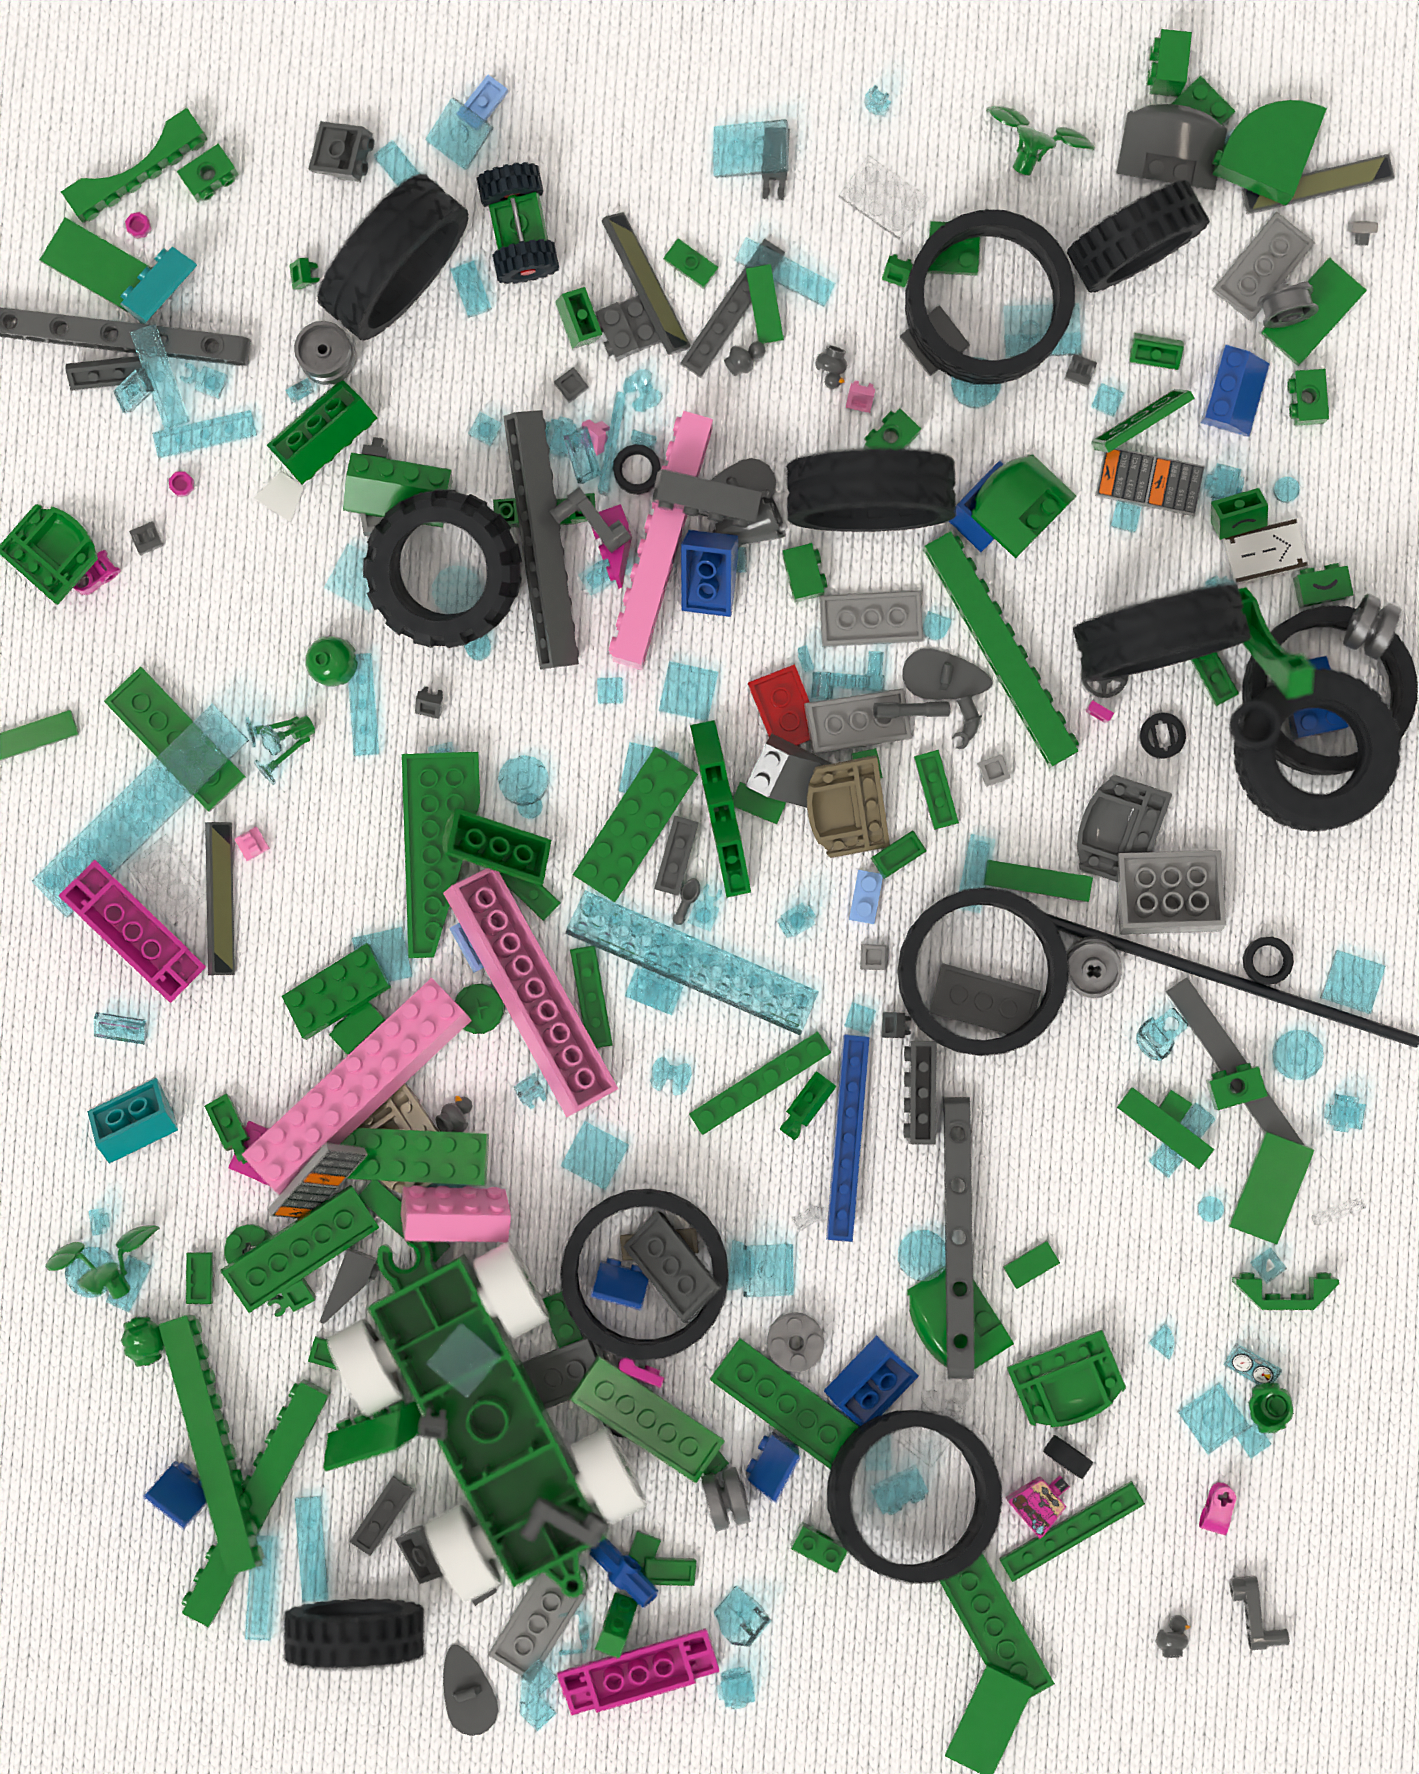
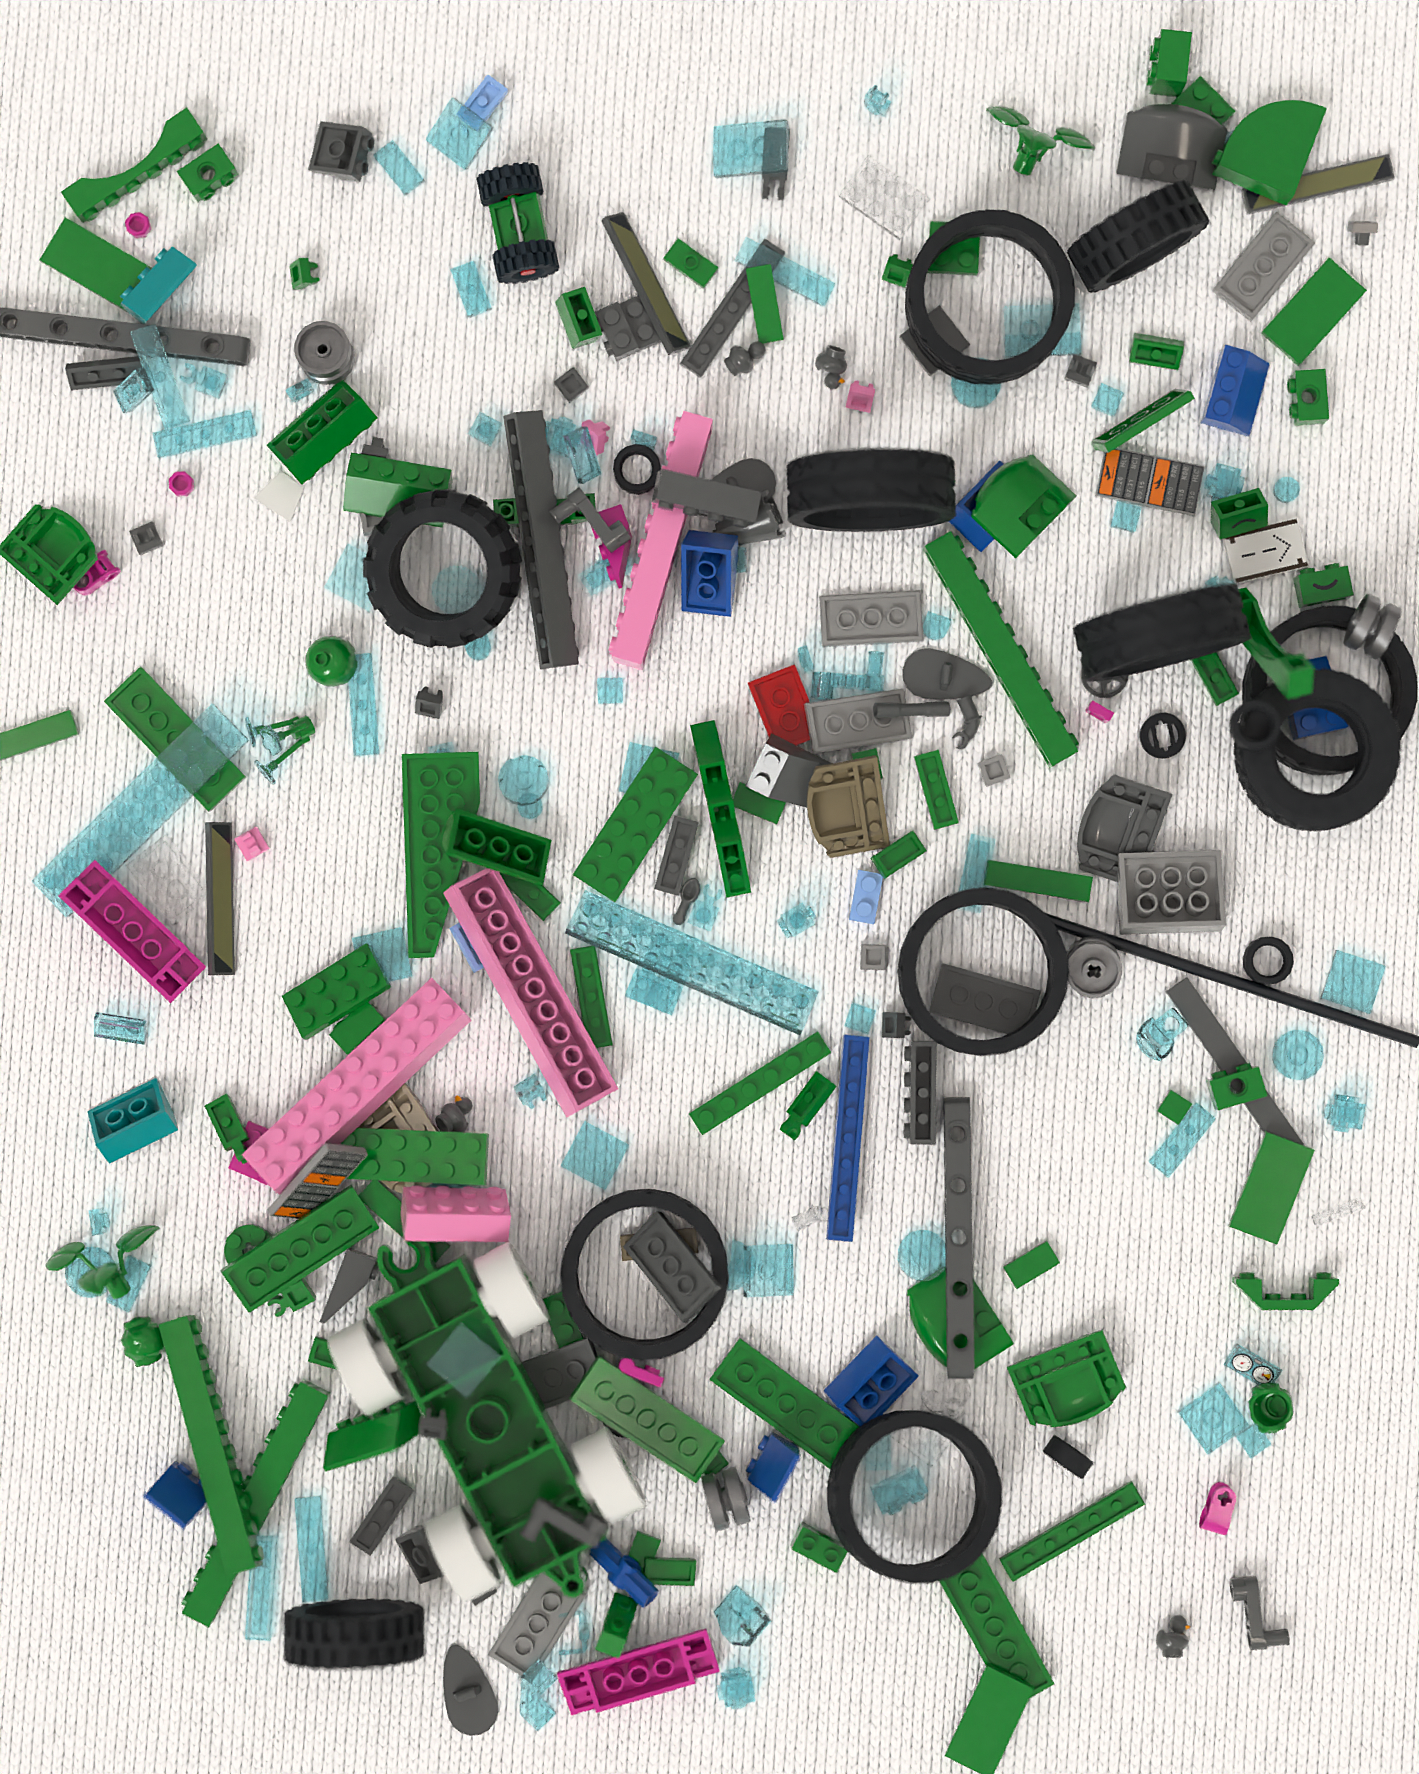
green plate [186,1252,213,1304] -> none
black tyre [317,173,469,340] -> none
green tile [455,984,504,1034] -> none
blue slope [591,1257,649,1310] -> none
clear light blue tile [598,391,627,496] -> none
clear light blue piece [623,369,663,412] -> none
clear light blue piece [650,1057,692,1096] -> none
clear light blue tile [658,661,719,722] -> none
flat silver wheel [767,1312,825,1372] -> none
green brick [782,543,828,603] -> none
green brick [864,408,922,448] -> none
torso [1005,1475,1070,1539] -> none
green tile [1116,1087,1215,1170] -> none
clear light blue tile [1148,1323,1175,1360] -> none
clear light blue tile [1197,1196,1224,1222] -> none
clear light blue tile [1250,1247,1287,1284] -> none
flat silver wheel [1258,282,1319,328] -> none

